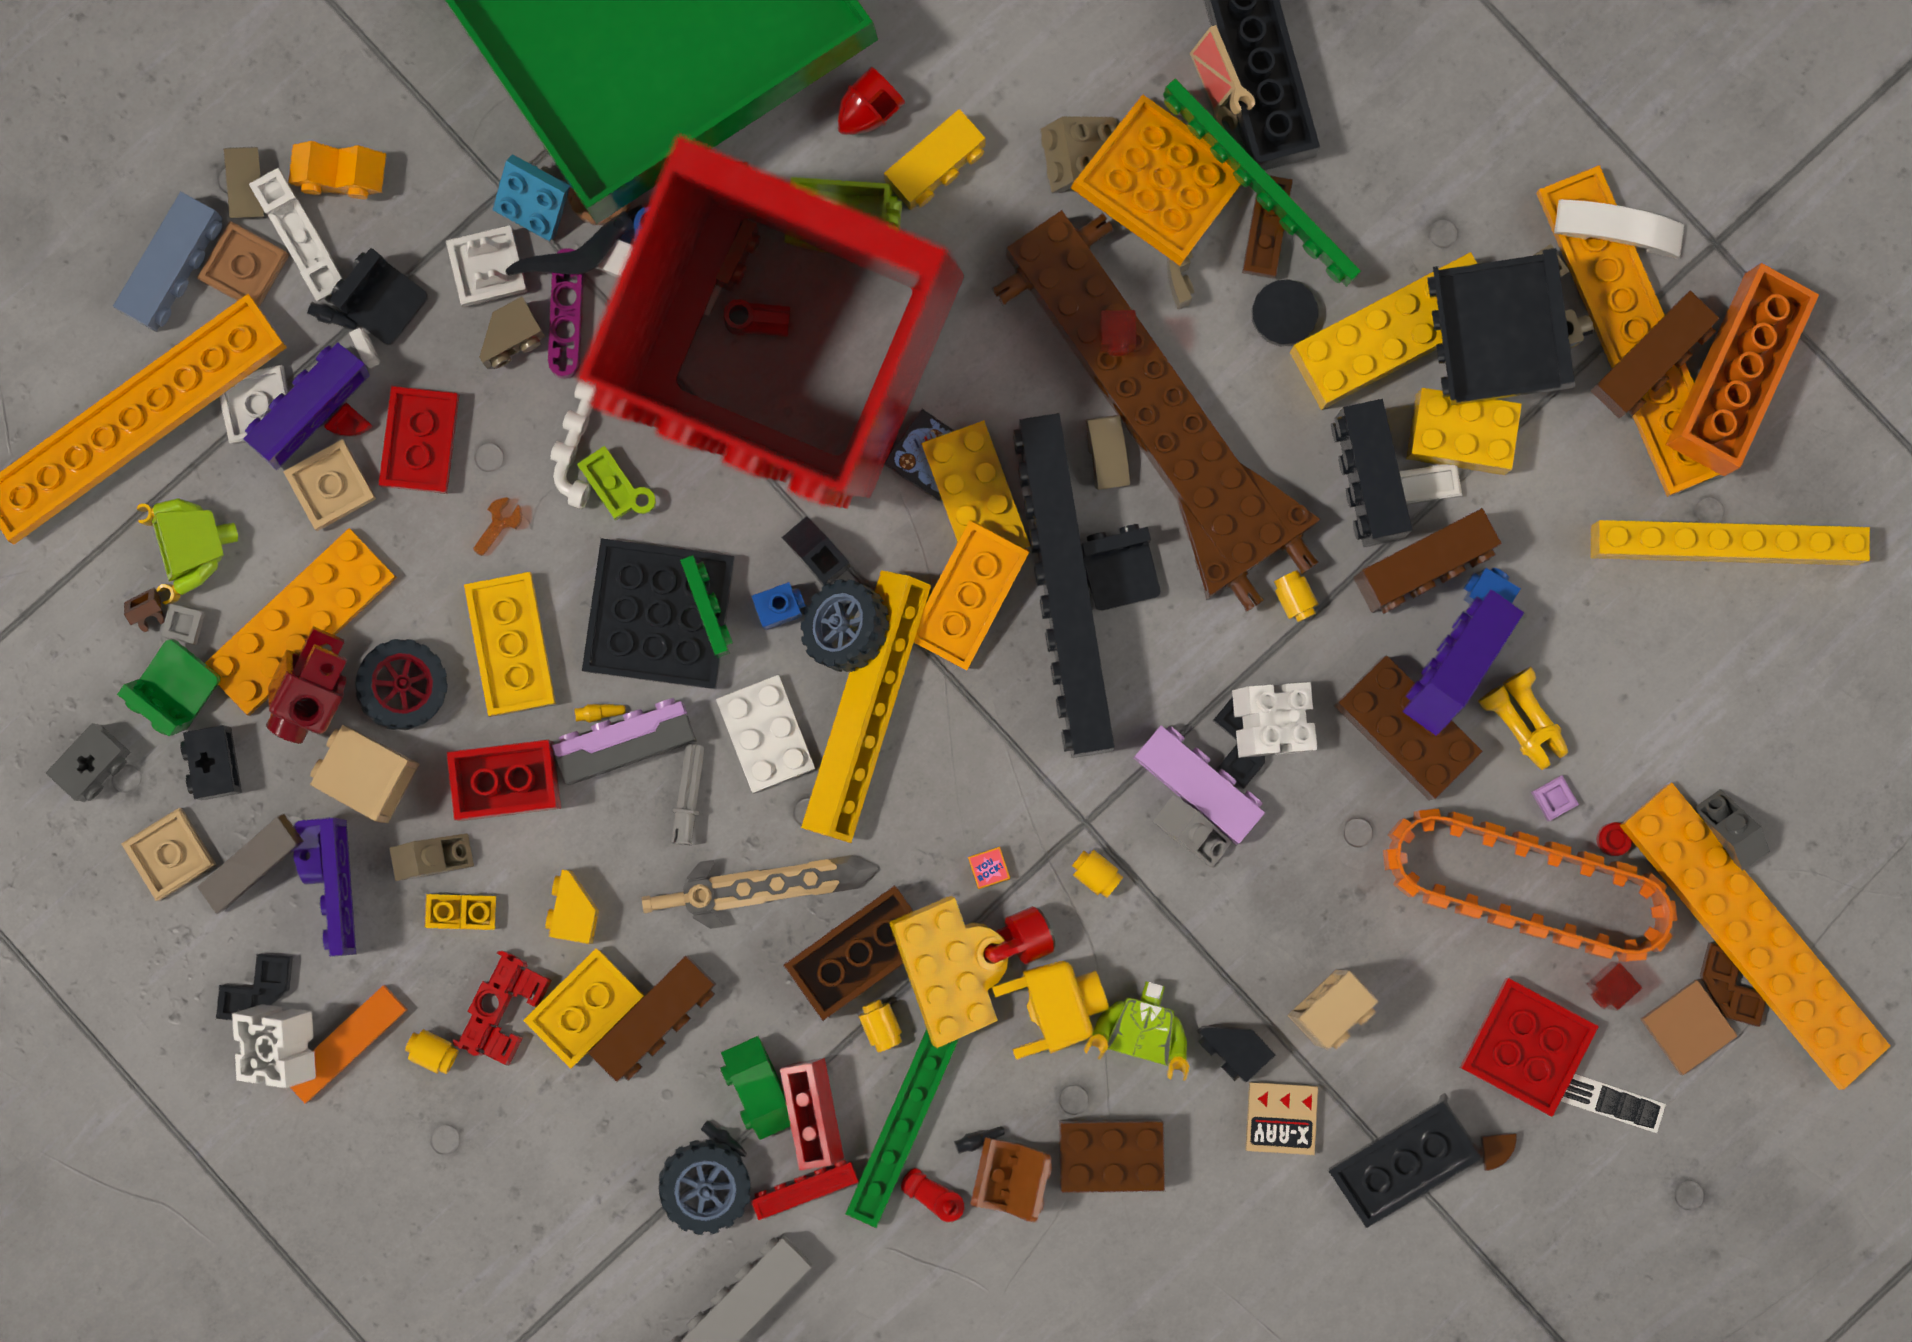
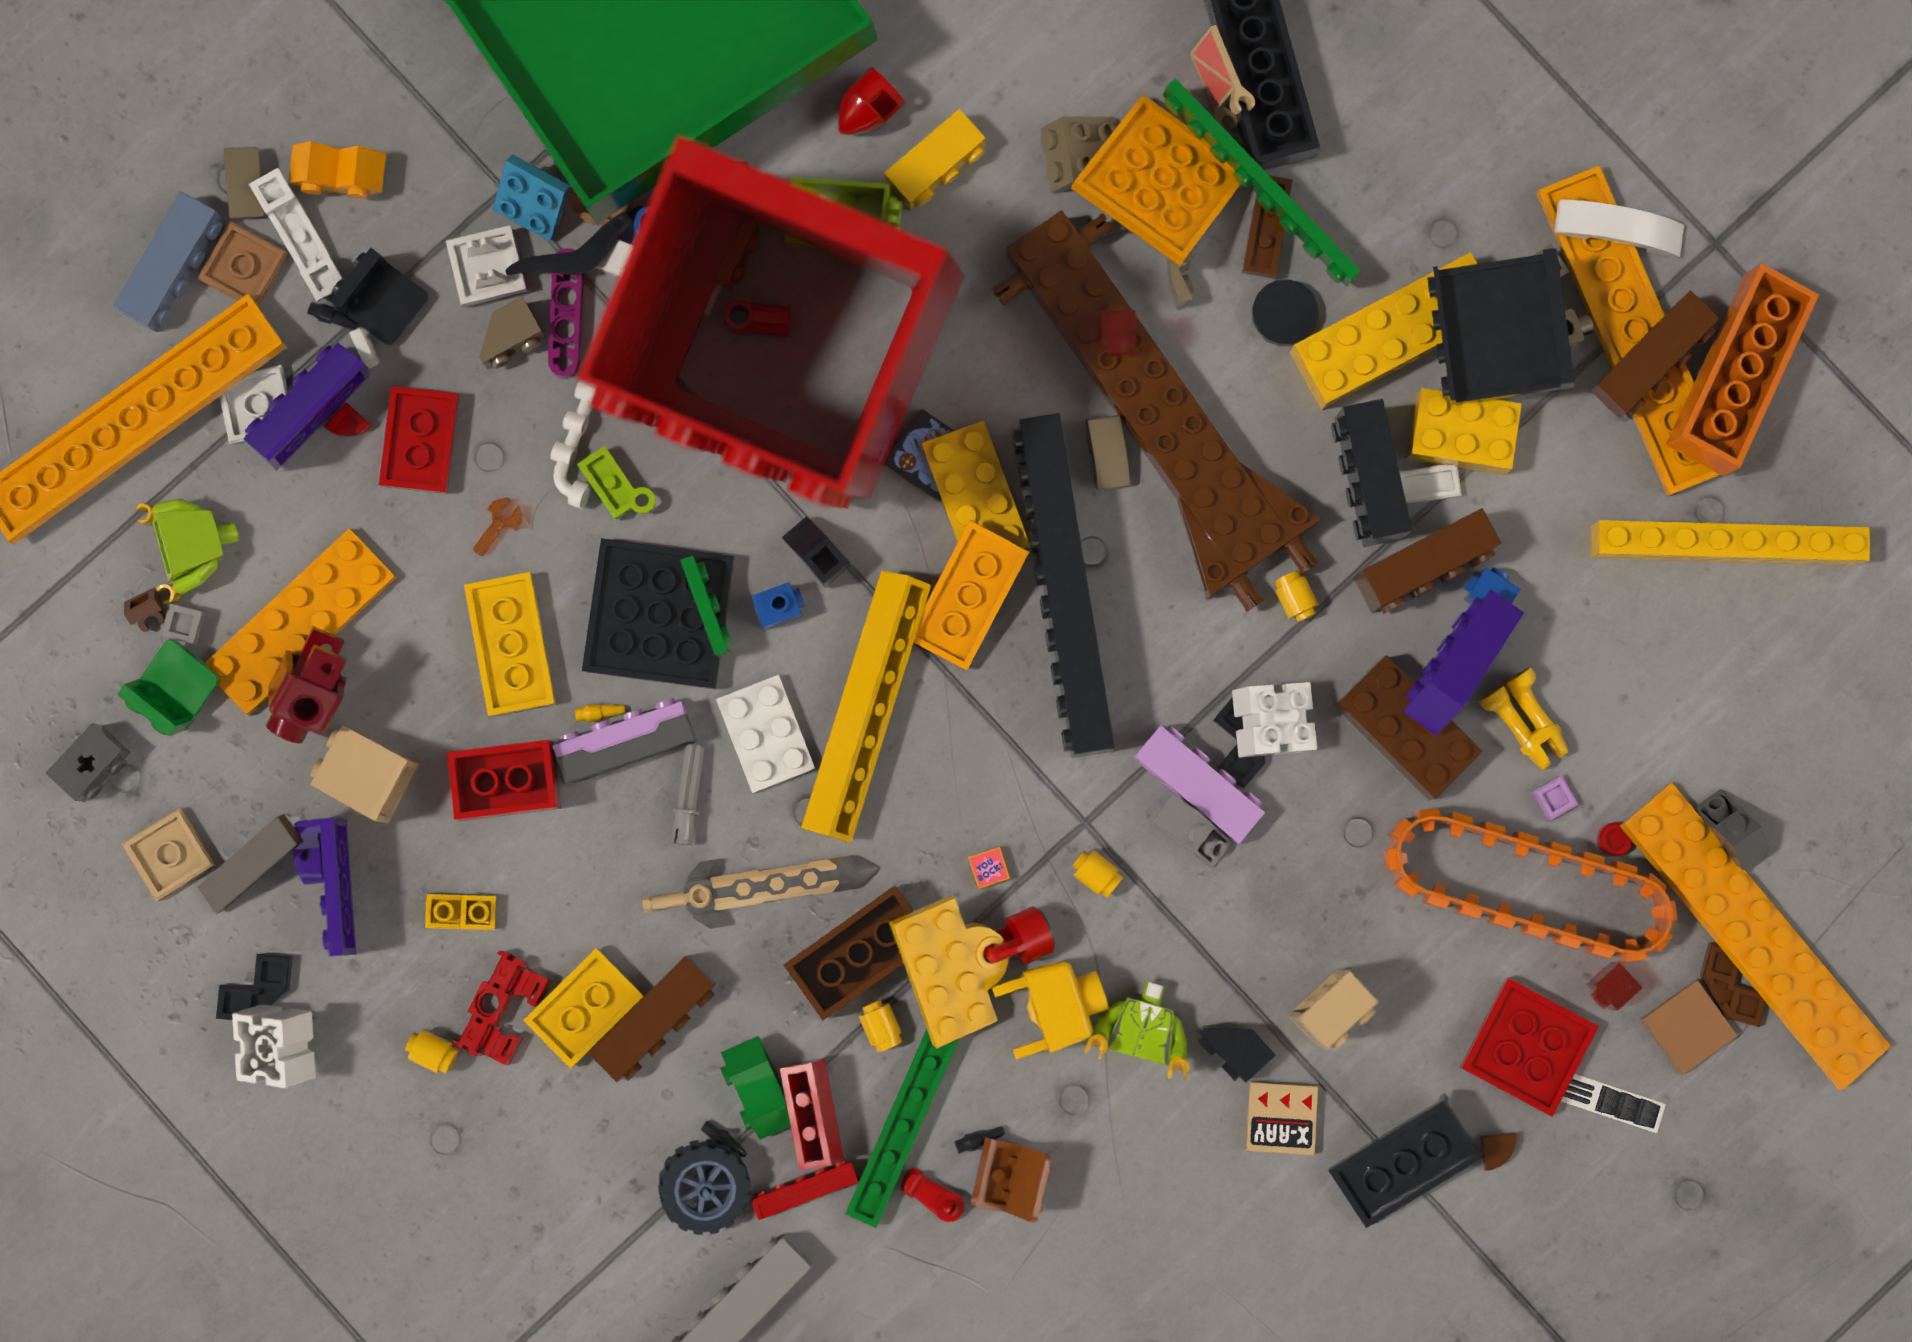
black brick [180,725,242,800] -> none
tan plate [283,439,376,531] -> none
orange tile [290,985,408,1104] -> none
black wheel [355,639,448,730] -> none
dark tan slope [389,833,474,881] -> none
yellow slope [545,870,599,944] -> none
black wheel [800,579,889,672] -> none
reddish brown brick [1059,1119,1165,1193] -> none
black bracket [1081,524,1161,611] -> none

